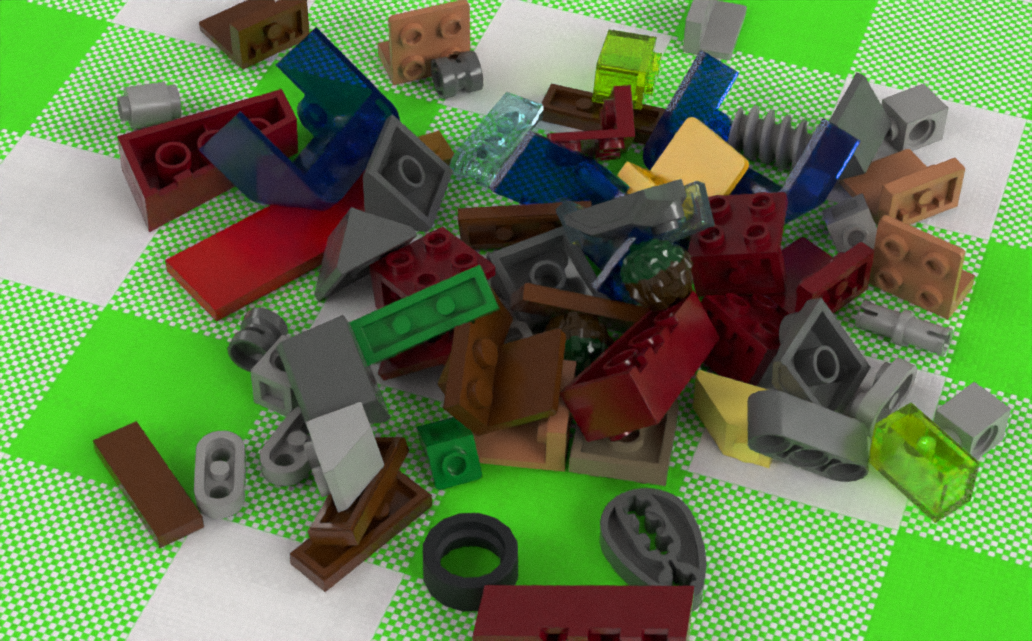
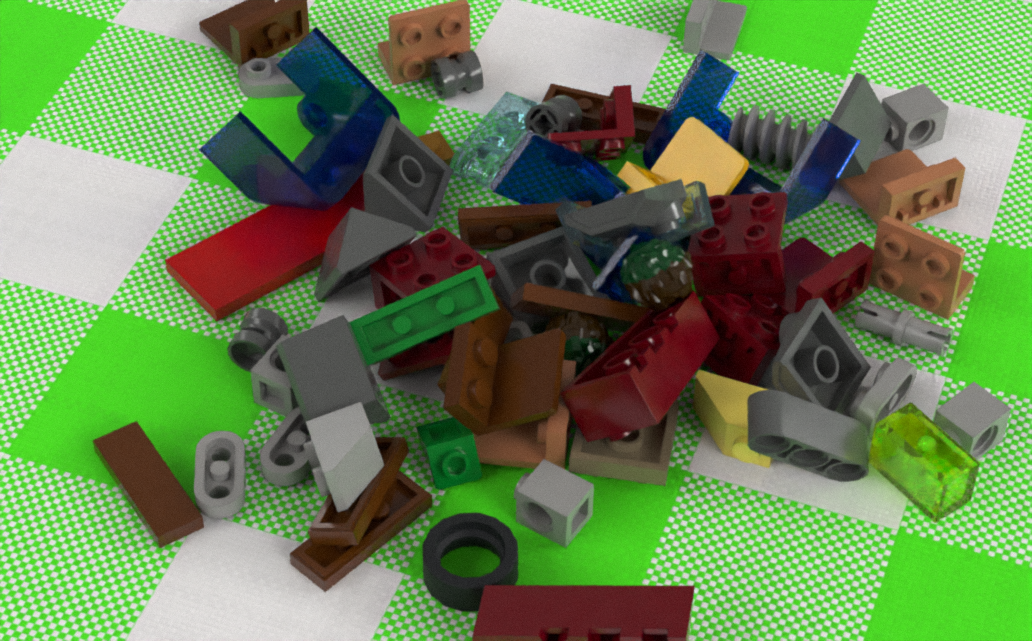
light grey brick [117,82,182,129] -> none
dark red wedge [117,89,298,232] -> none
clear neon green brick [592,29,662,110] -> none
dark grey piece [599,488,707,612] -> none
light grey bracket [822,193,877,253] -> none
none -> light grey plate [238,55,321,98]
none -> light grey brick [514,459,594,548]
none -> dark grey wheel [525,95,583,145]

